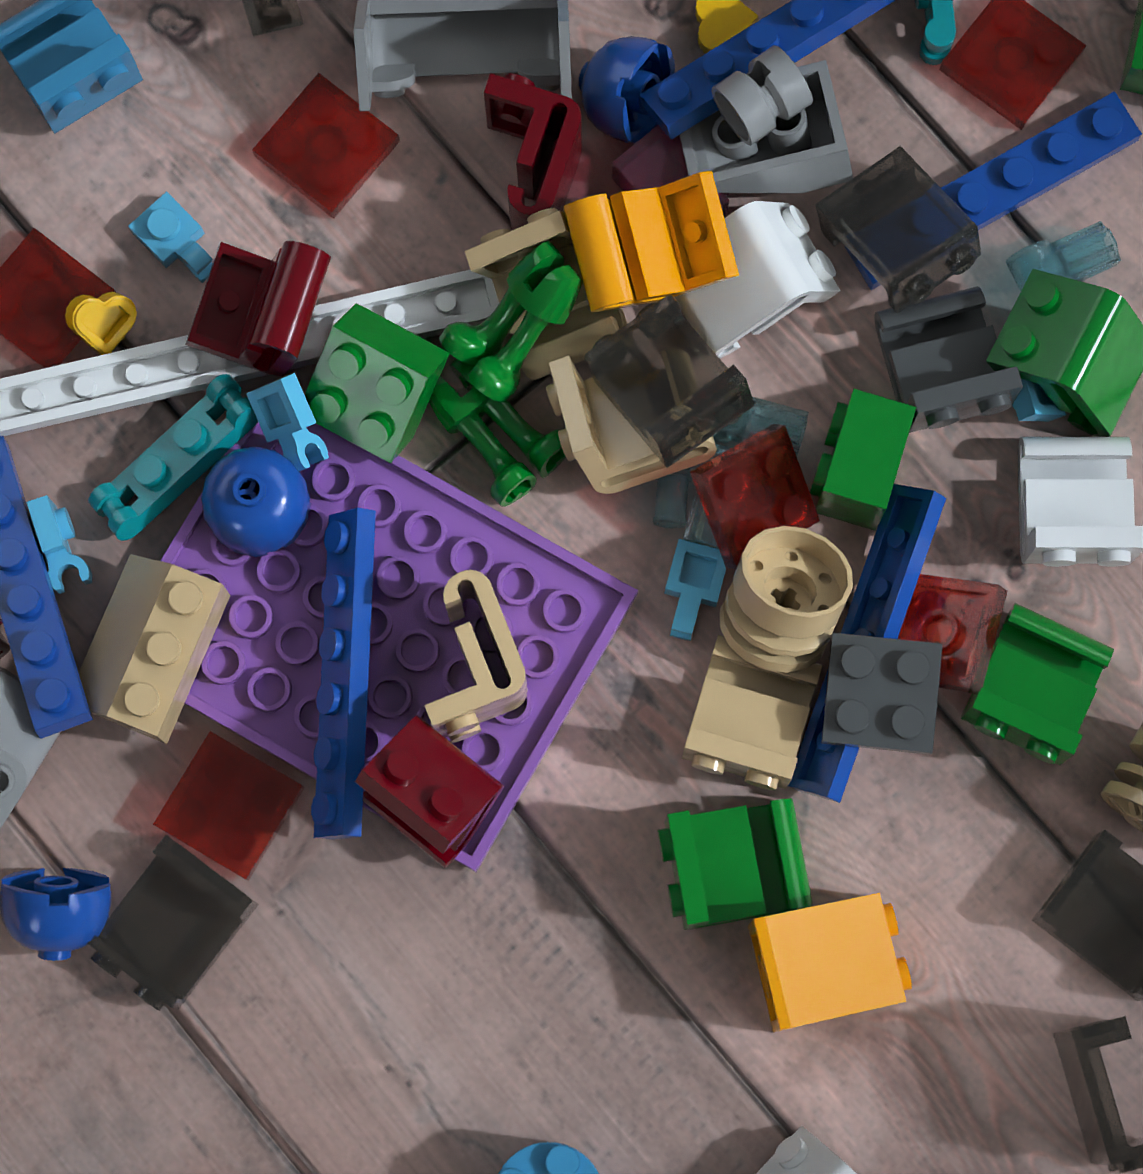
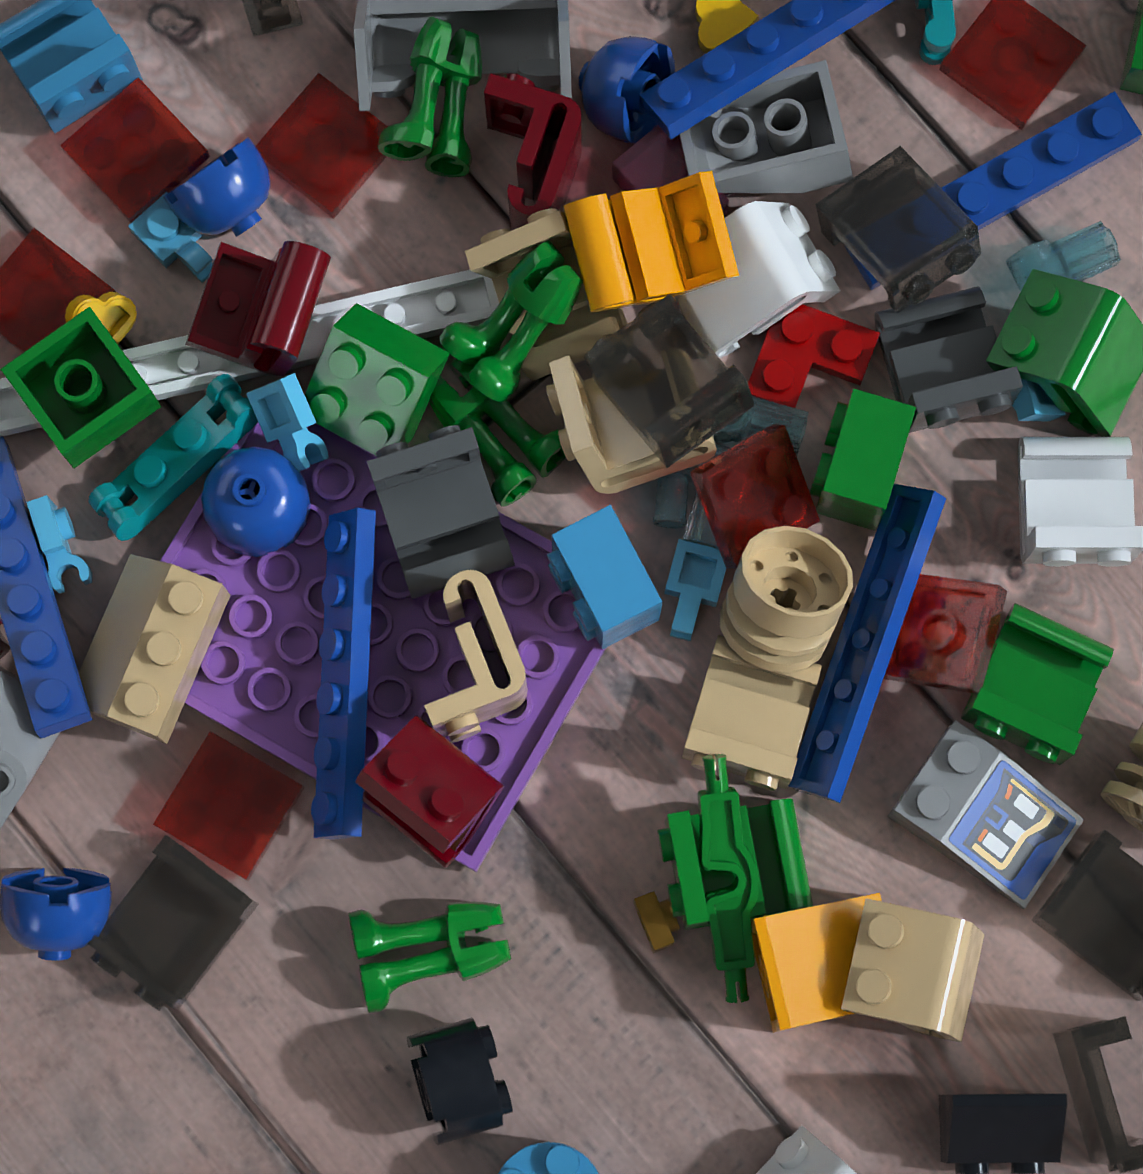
light grey wheel [711,45,813,146] -> none
dark grey plate [821,633,943,755] -> none
none -> green brick [1,306,161,468]
none -> clear red plate [60,77,210,223]
none -> blue cylinder [163,137,271,237]
none -> green piece [348,901,512,1013]
none -> dark grey piece [367,425,515,599]
none -> green piece [378,17,482,178]
none -> black brick [407,1018,513,1145]
none -> dark azure brick [547,504,663,650]
none -> pearl gold plate [633,891,680,953]
none -> green piece [697,754,760,1003]
none -> red plate [743,304,880,415]
none -> tan piece [841,898,985,1042]
none -> slope [888,720,1084,909]
none -> black slope [939,1094,1067,1174]

